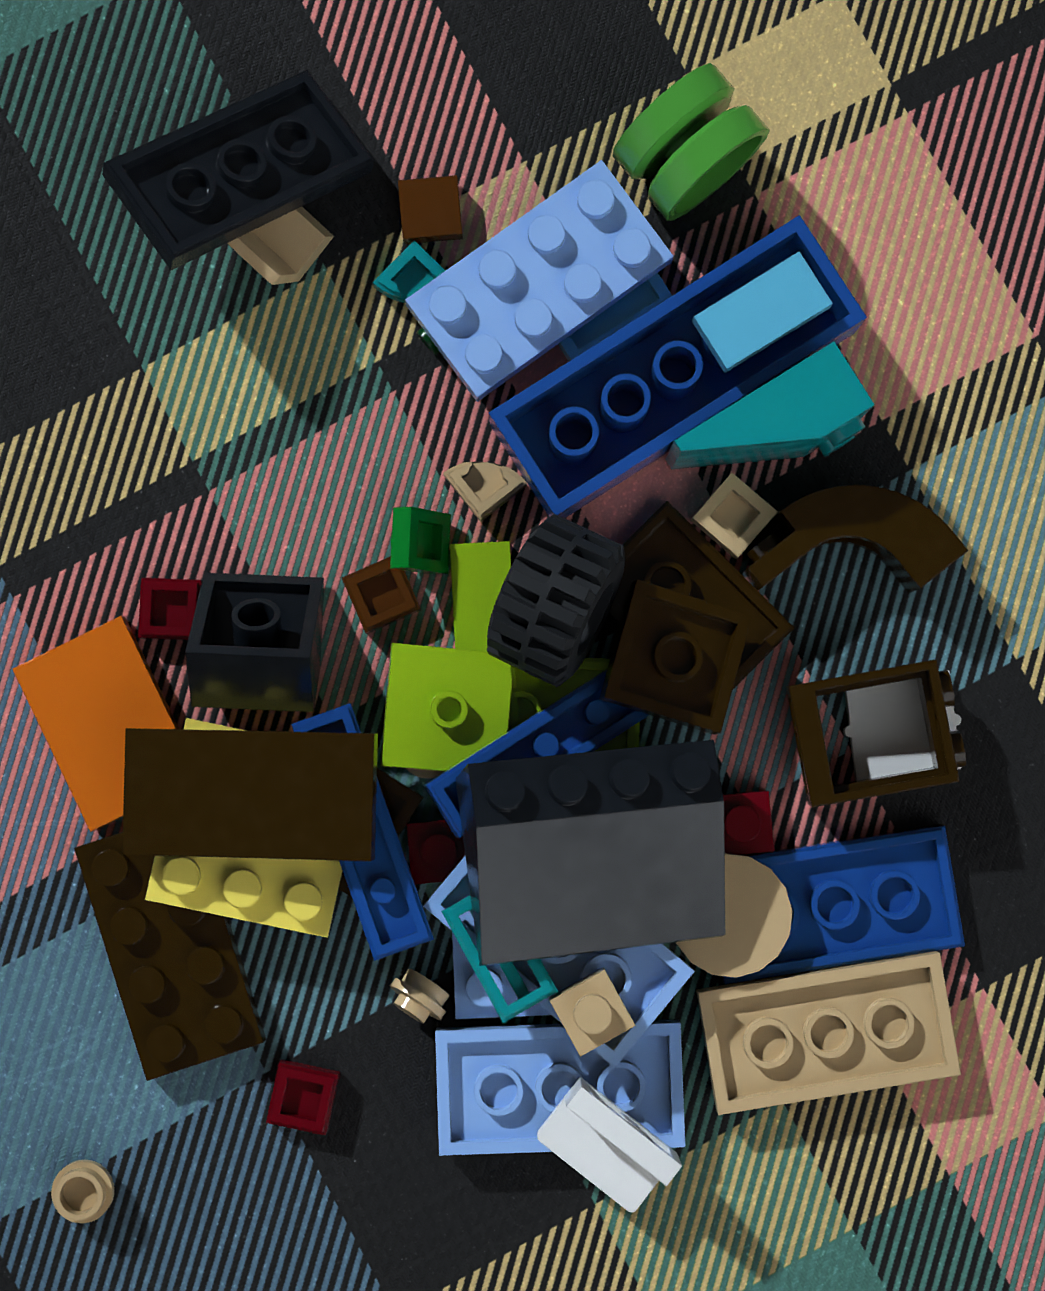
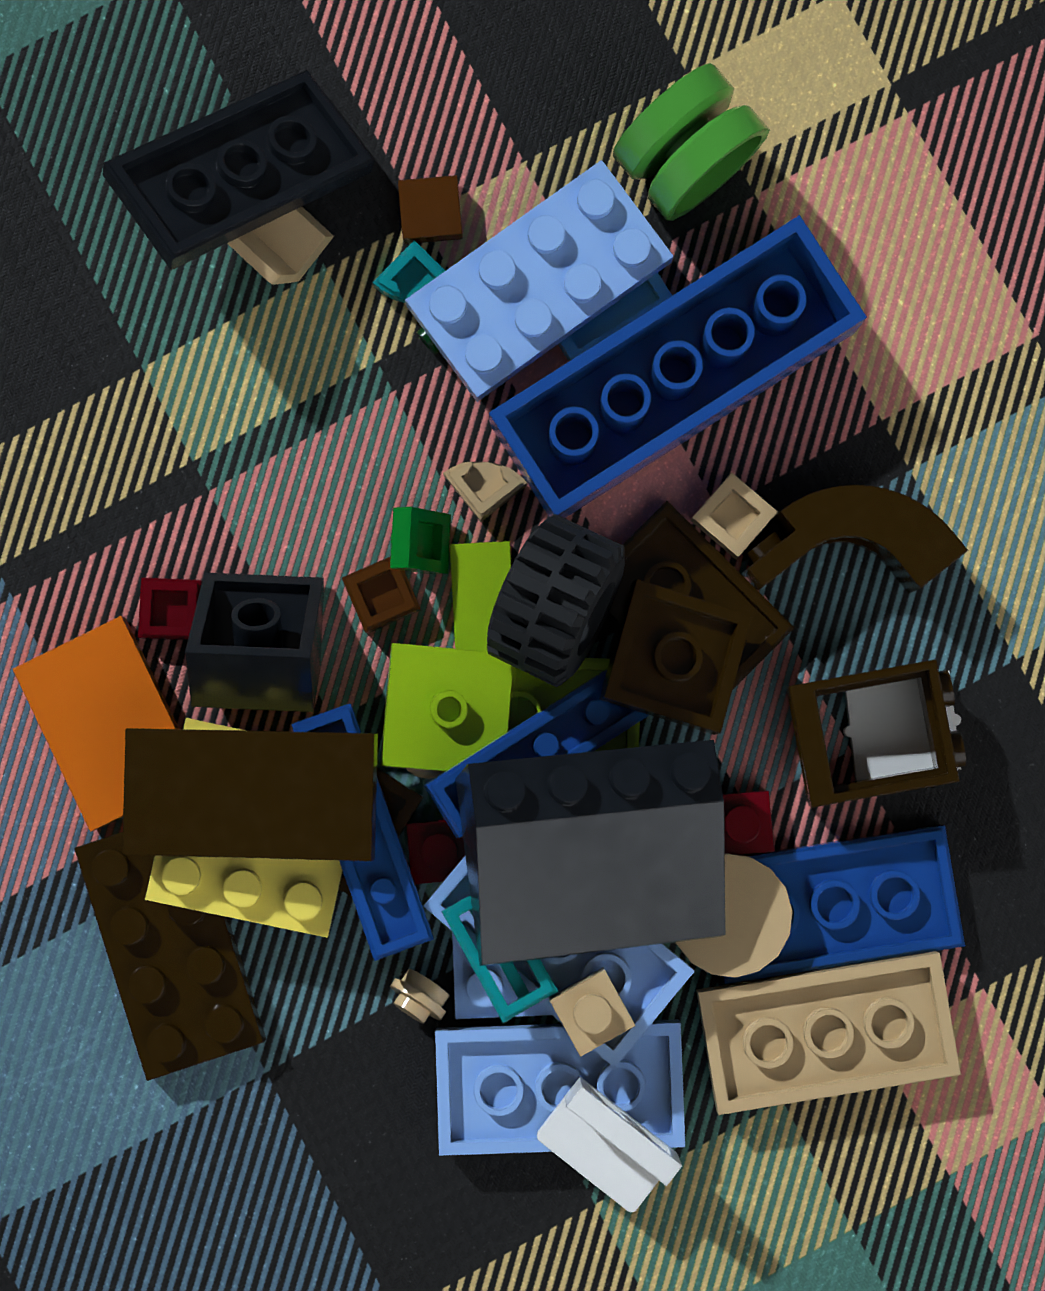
tan plate [51,1160,114,1223] -> none
dark red tile [266,1059,340,1136] -> none
teal slope [665,342,875,470] -> none
medium azure tile [692,251,833,373] -> none

